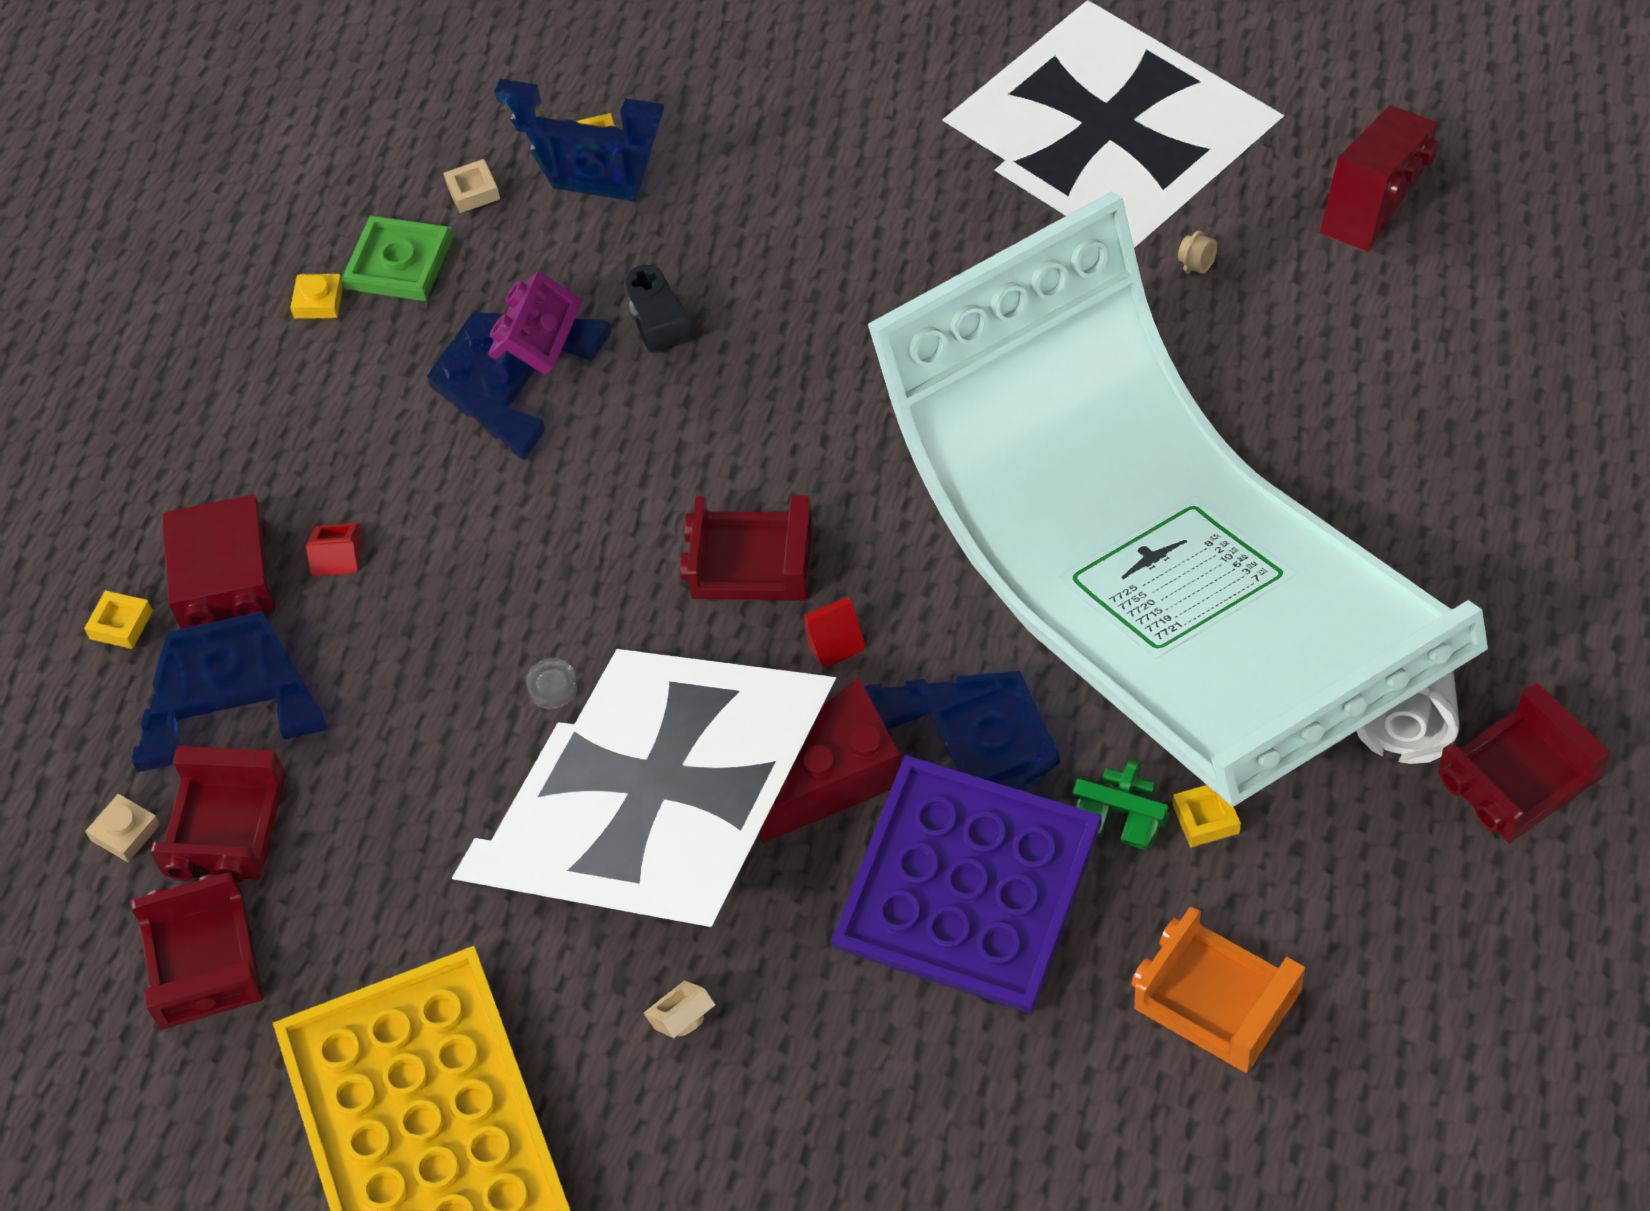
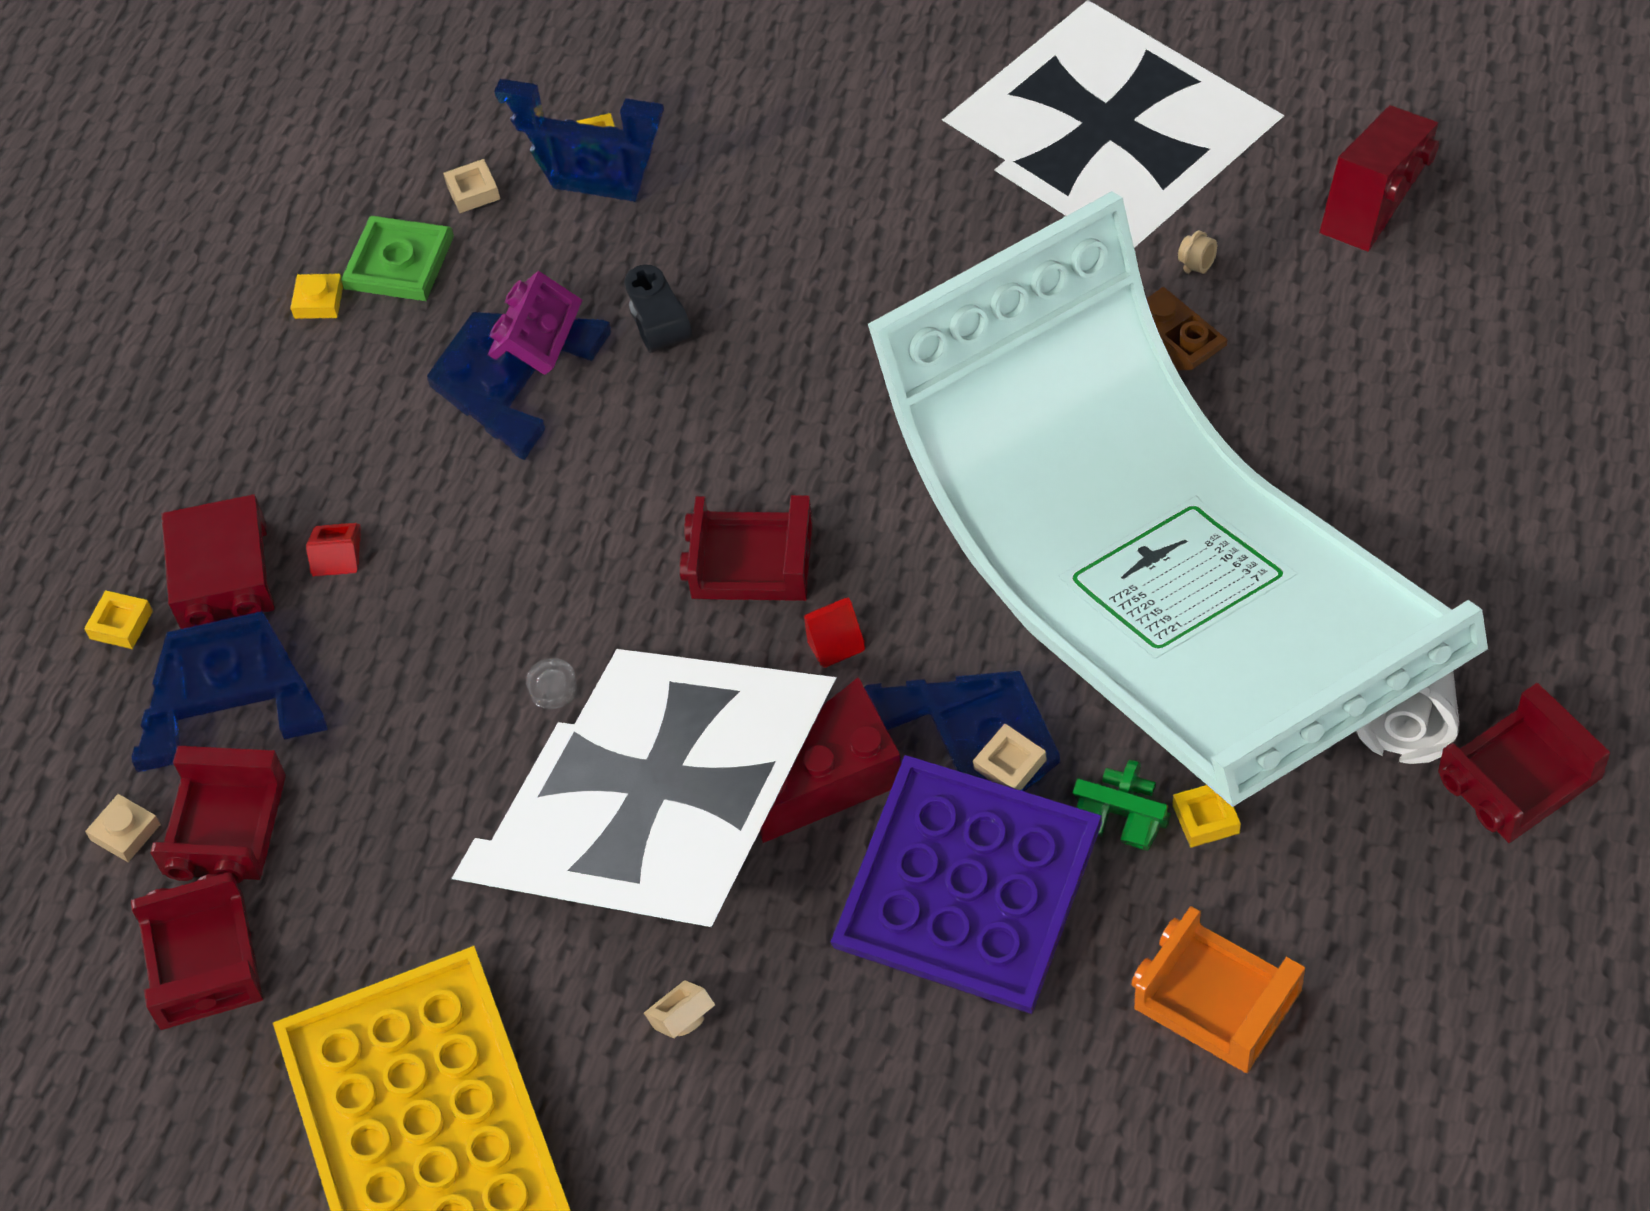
none -> tan plate [973,724,1047,790]
none -> reddish brown slope [1146,286,1227,371]

